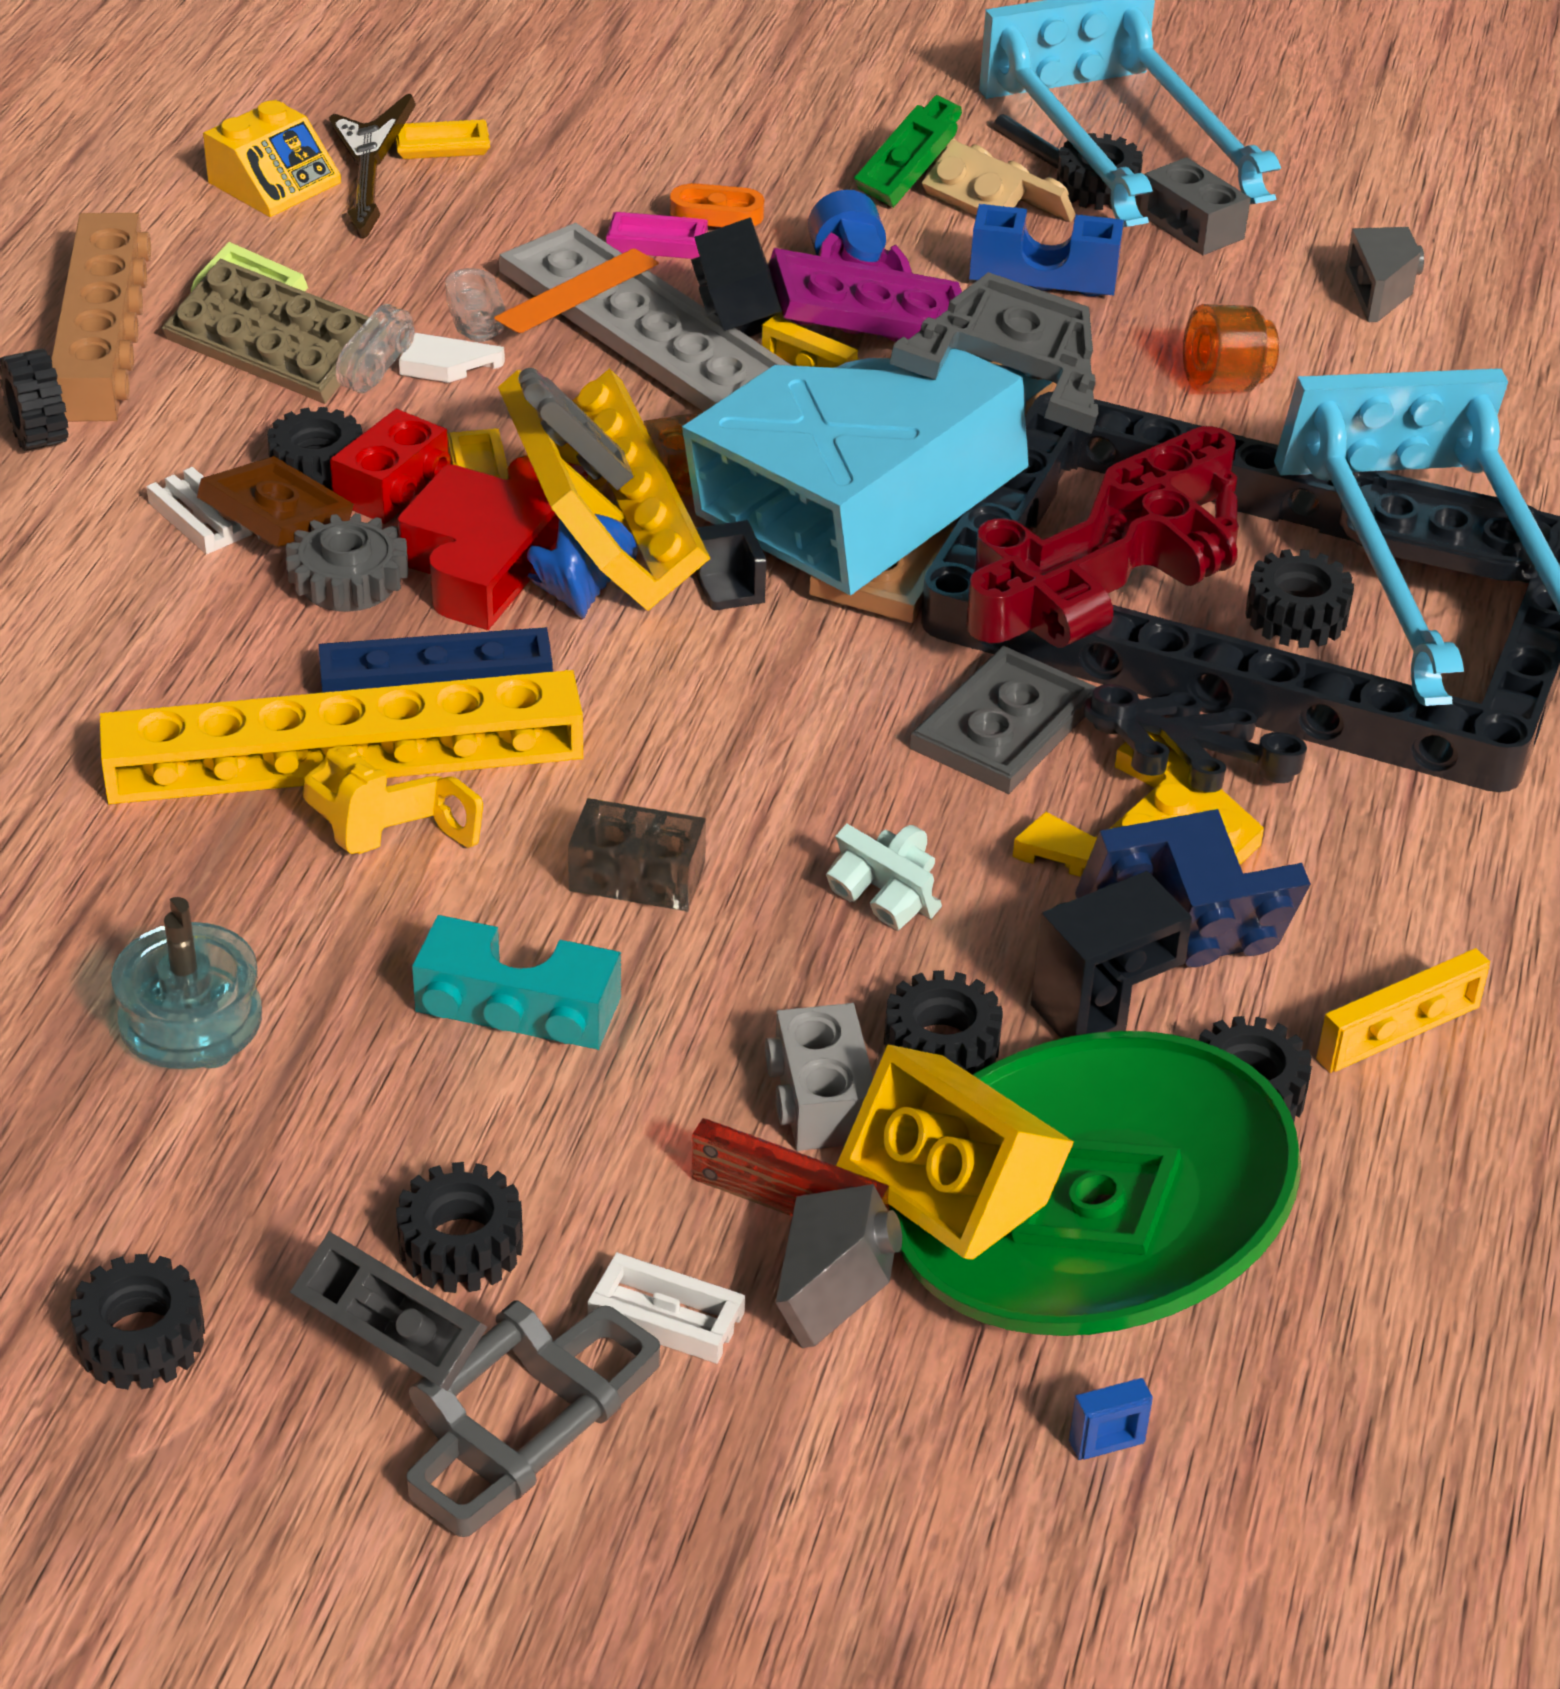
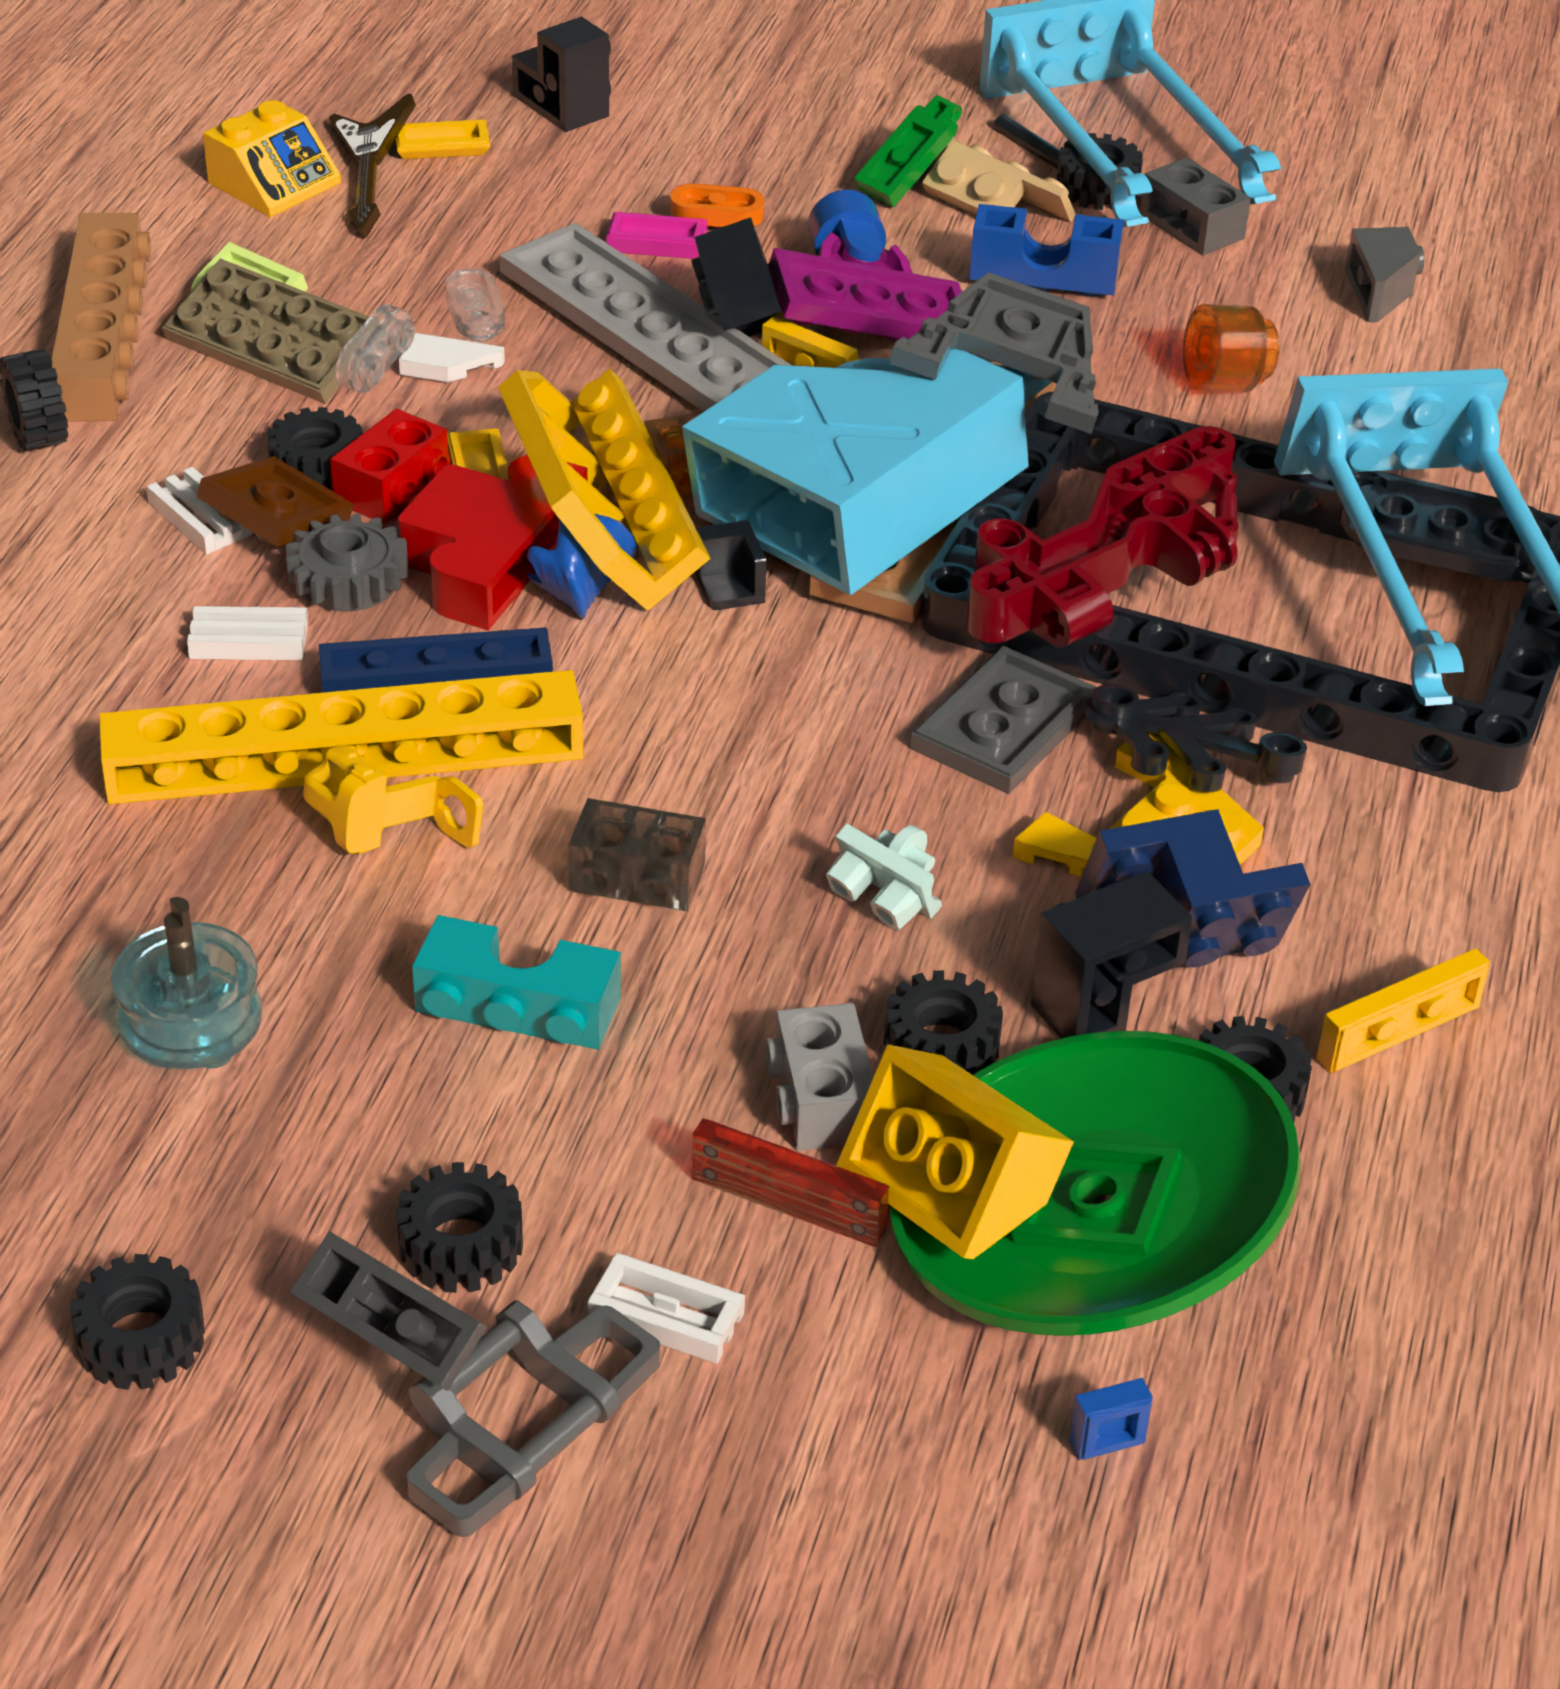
orange sticker [494,249,659,333] -> none
dark grey hinge [518,368,634,491] -> none
flat silver slope [776,1184,902,1348] -> none
black tyre [1245,549,1354,648] -> none
none -> white tile [187,606,308,660]
none -> black brick [512,16,611,132]

